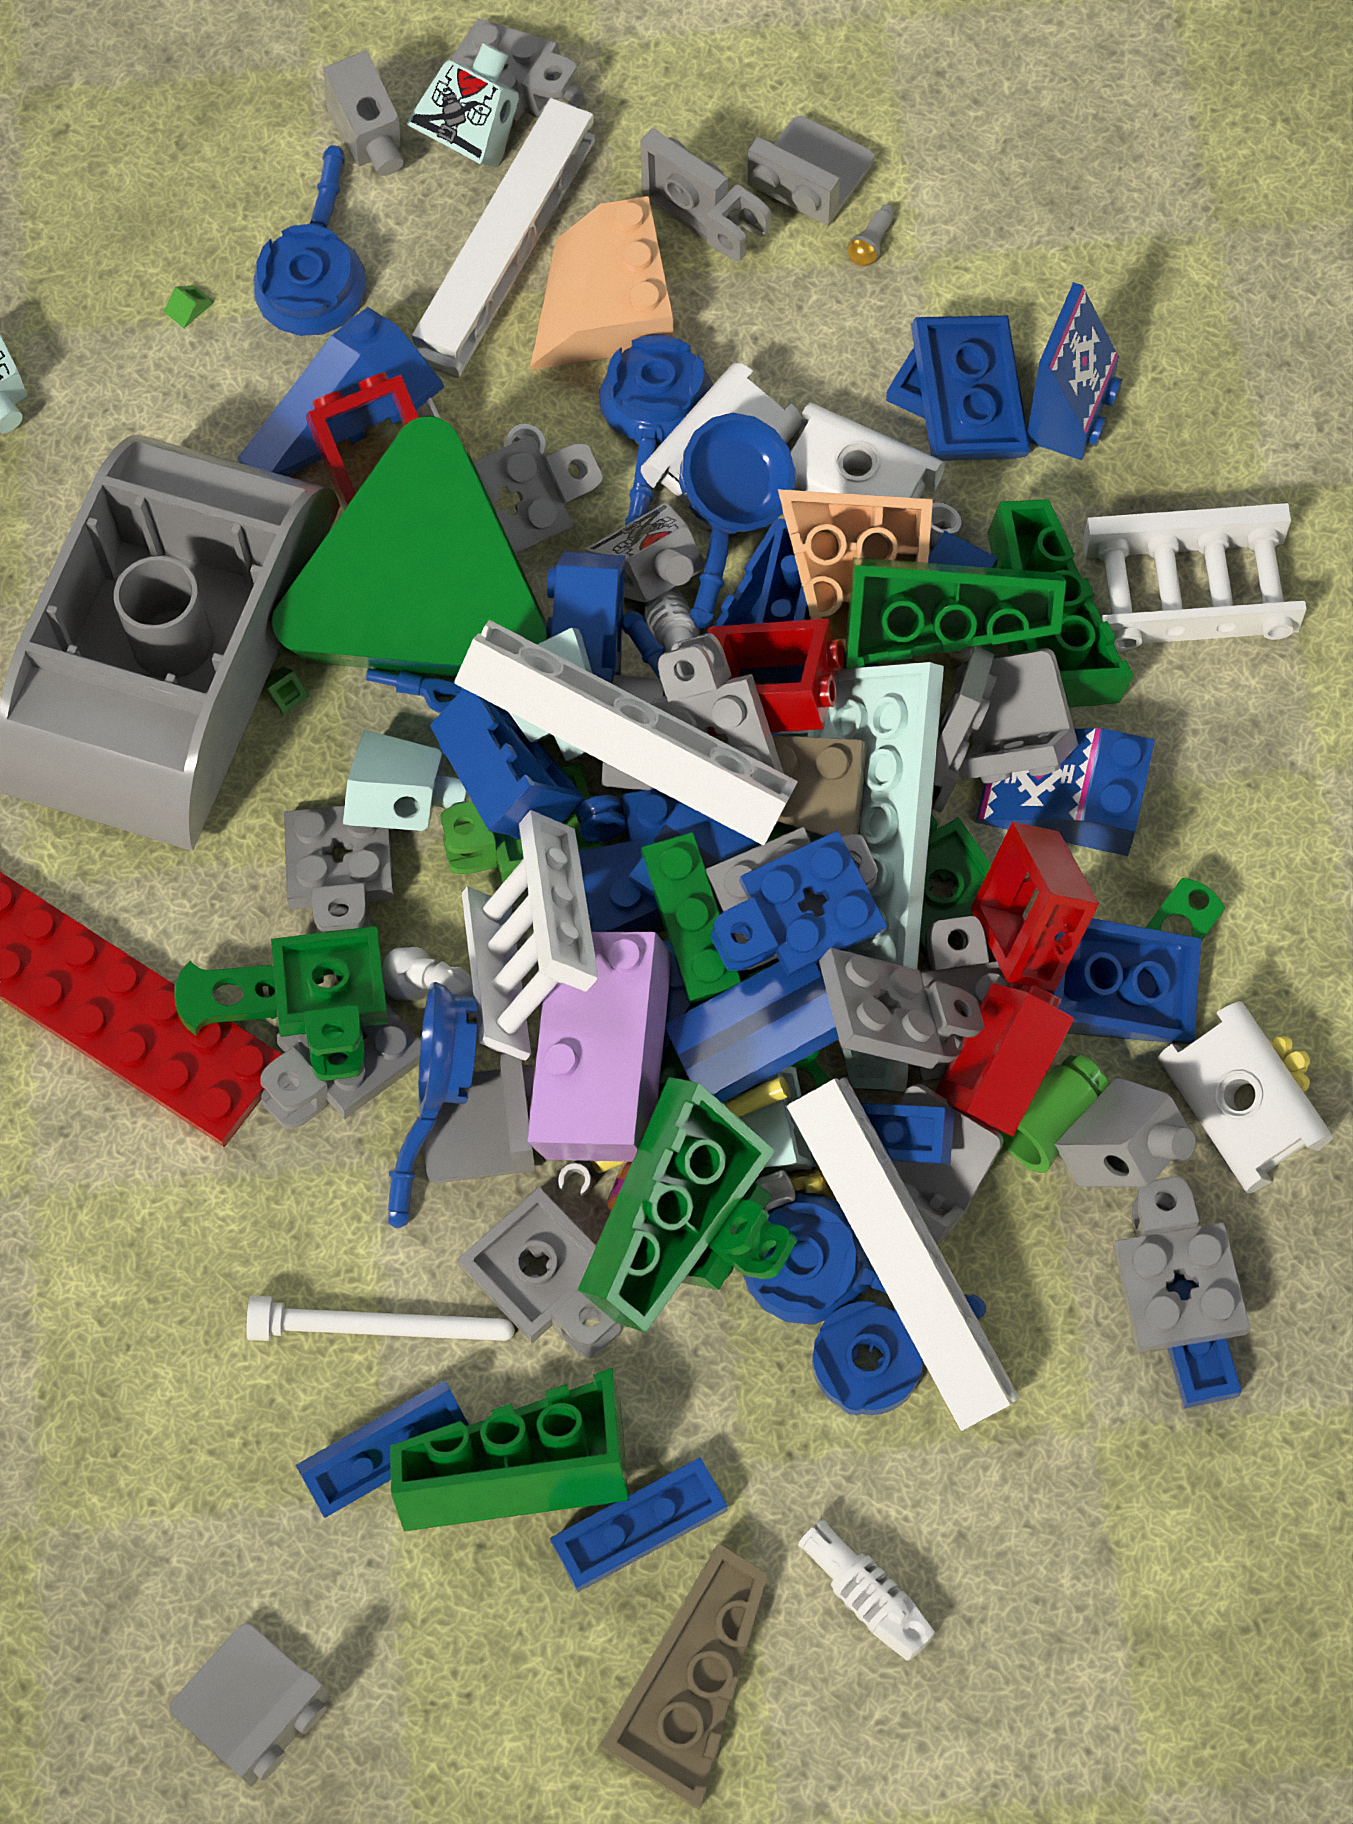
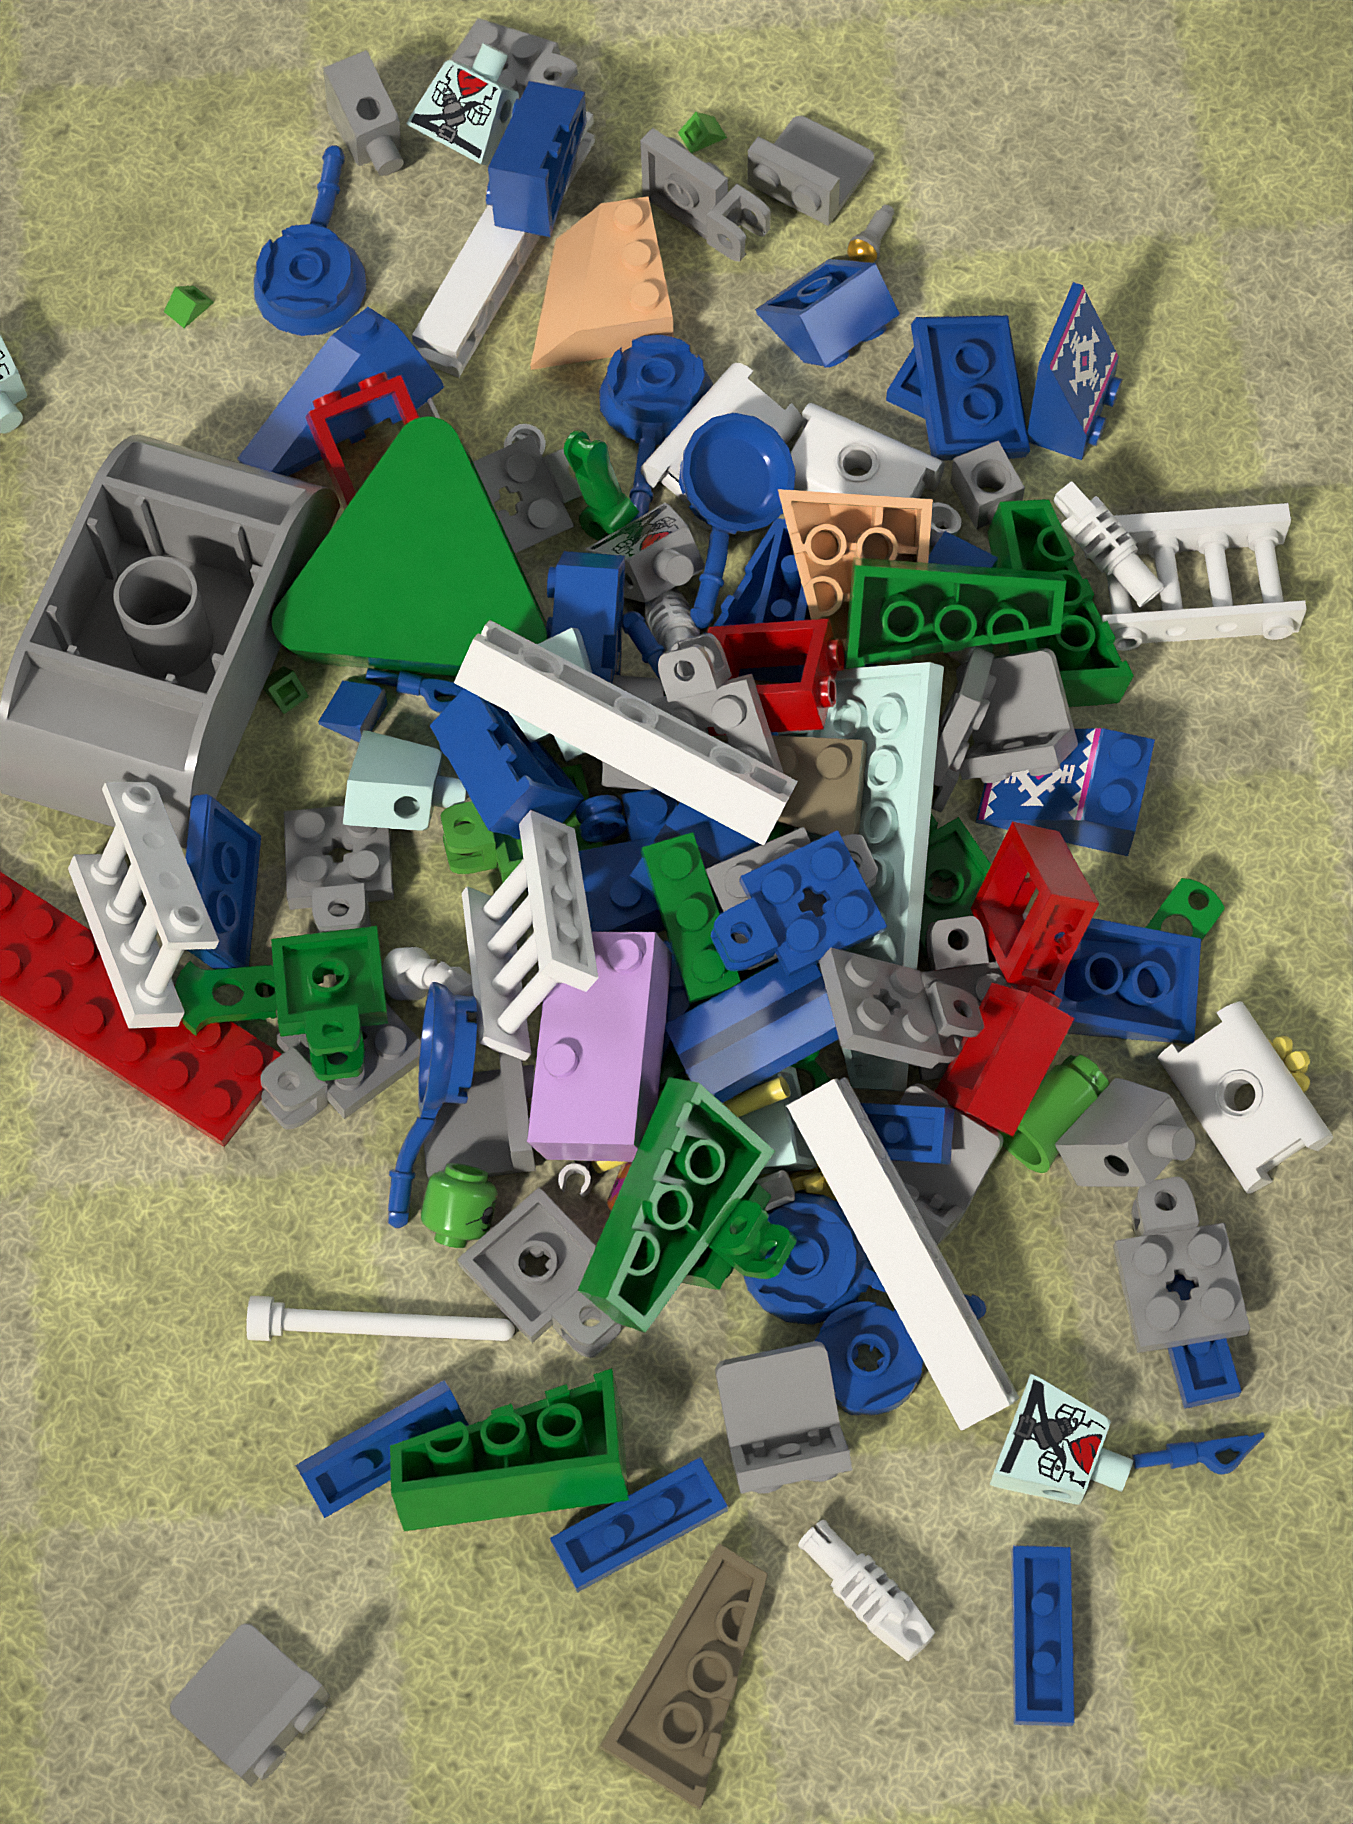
none -> white fence [68,782,219,1028]
none -> blue tile [185,794,261,970]
none -> blue slope [318,681,388,742]
none -> bright green head [421,1163,498,1248]
none -> blue wedge [486,81,587,237]
none -> green piece [564,429,639,541]
none -> bright green piece [678,112,728,154]
none -> light grey bracket [715,1341,852,1493]
none -> blue slope [755,259,900,368]
none -> light grey brick [950,441,1025,530]
none -> light aqua torso [990,1374,1133,1505]
none -> blue plate [1011,1546,1074,1726]
none -> white hinge [1054,481,1165,607]
none -> blue hand [1132,1432,1265,1475]

